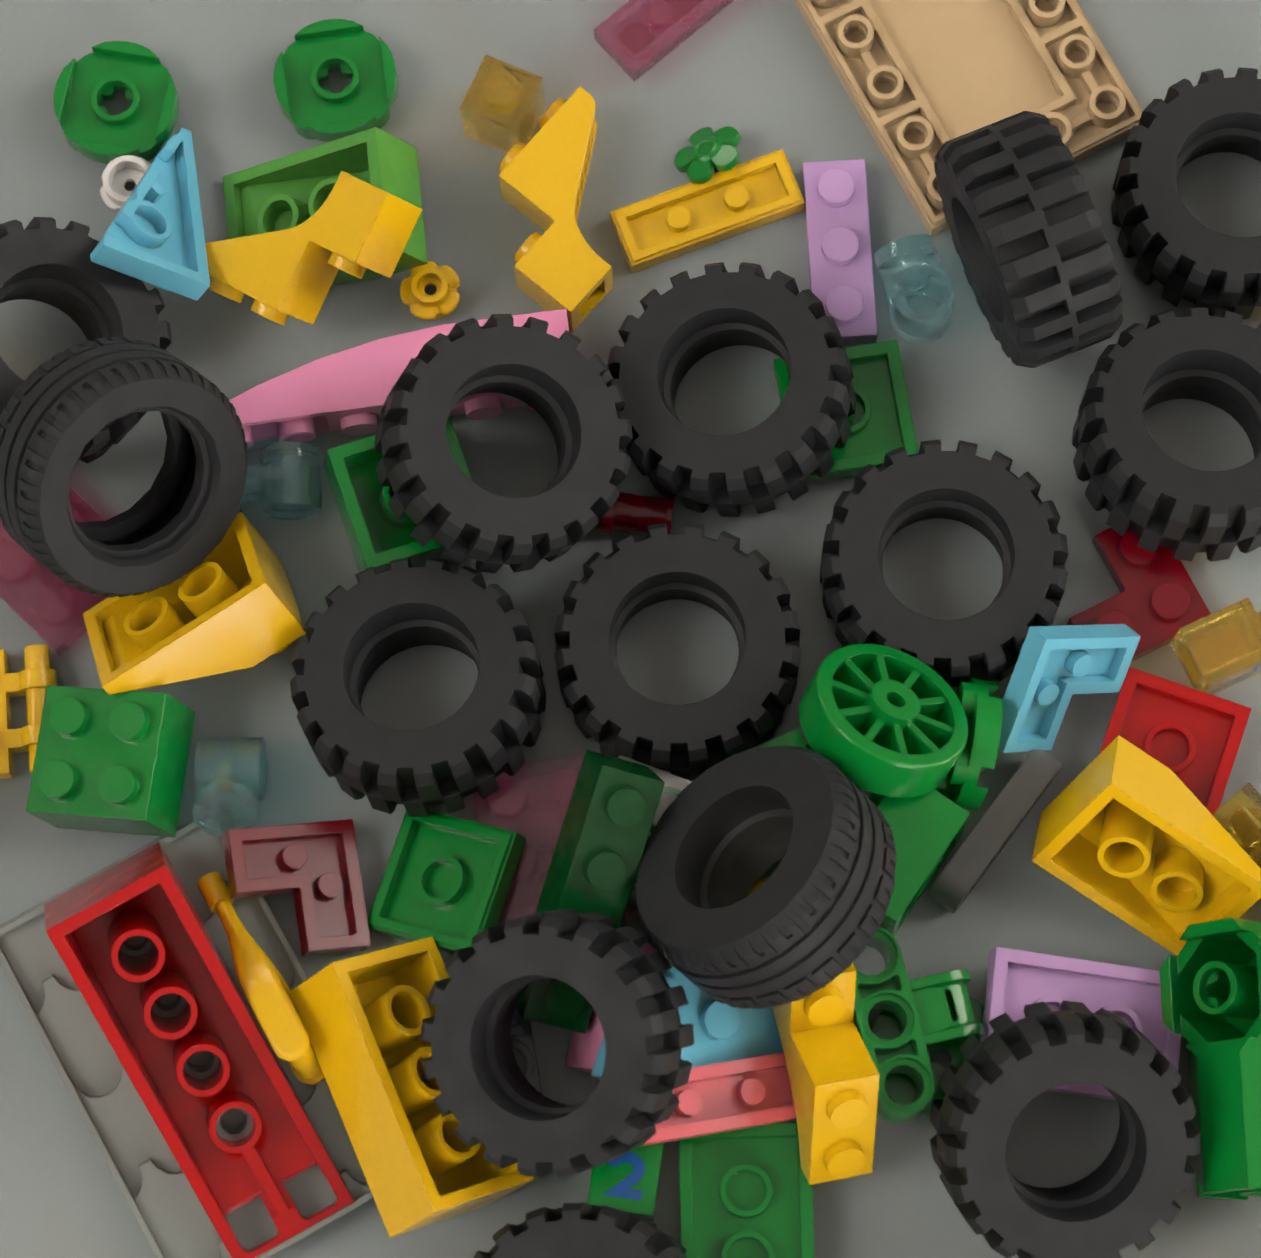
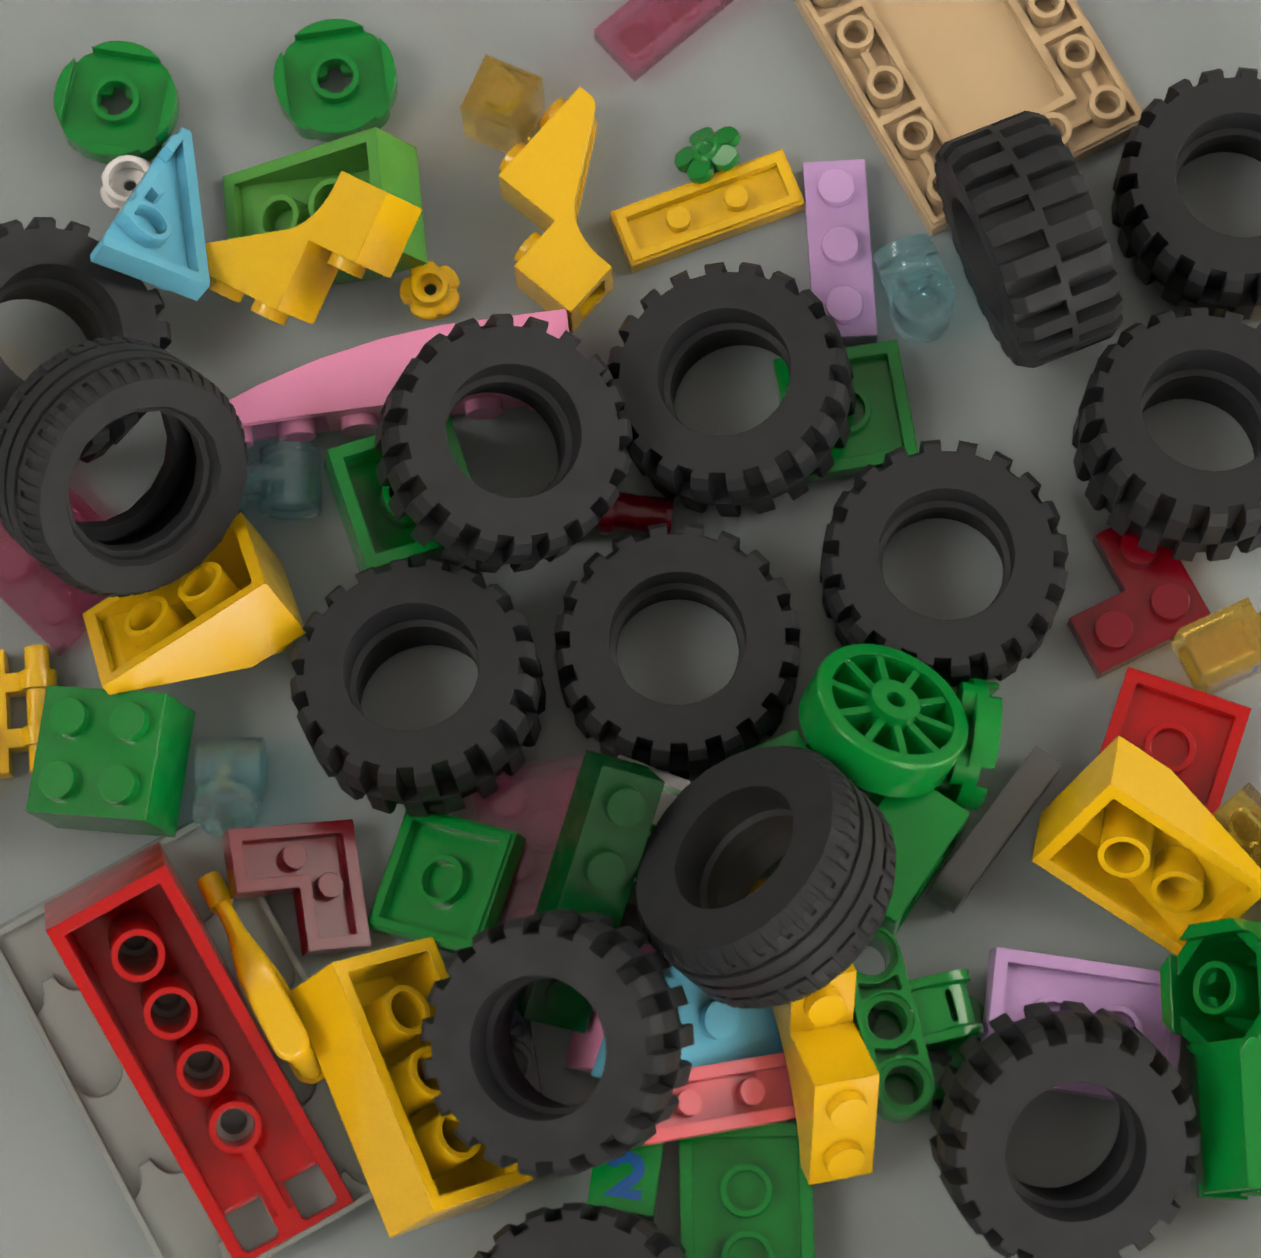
medium azure plate [999,624,1141,753] -> none

